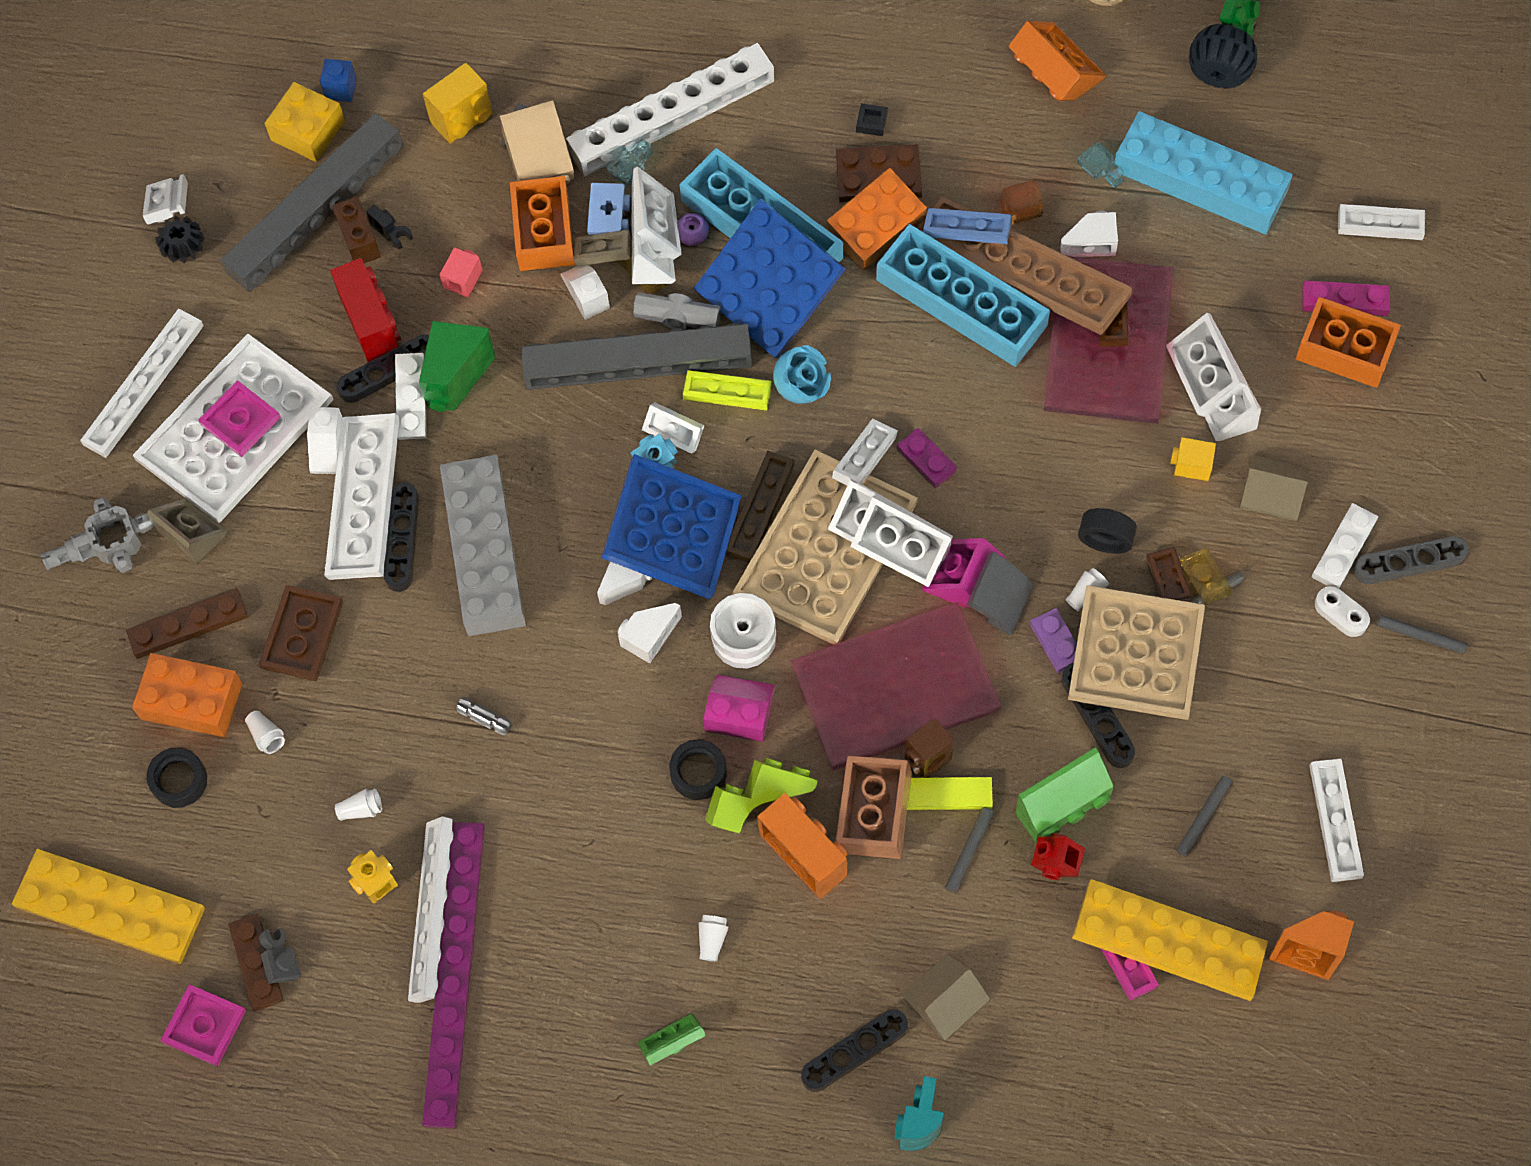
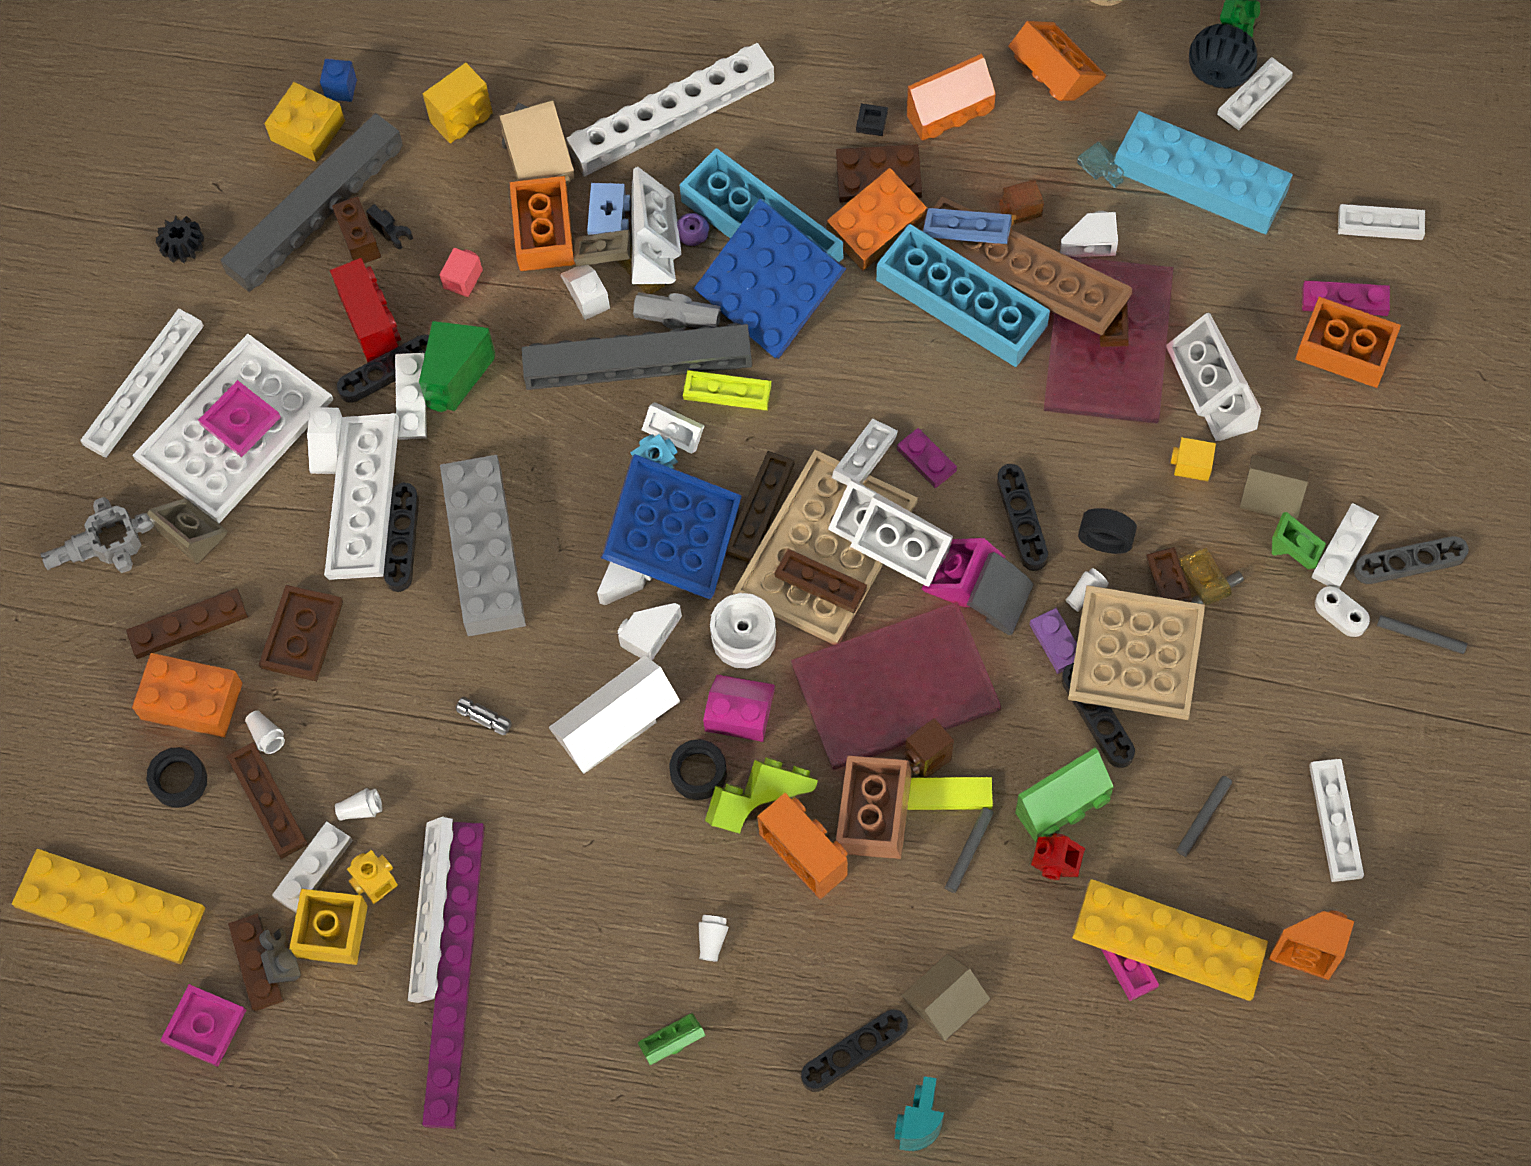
white plate [143,174,188,225] -> none
clear light blue plate [606,139,653,187] -> none
medium azure cylinder [773,345,831,404] -> none
none -> reddish brown plate [227,742,308,859]
none -> white plate [272,821,353,913]
none -> yellow brick [289,889,368,965]
none -> white slope [549,656,680,774]
none -> reddish brown plate [775,549,867,613]
none -> slope [907,54,996,141]
none -> black beam [997,464,1048,571]
none -> white plate [1217,57,1293,131]
none -> bright green slope [1272,512,1326,569]

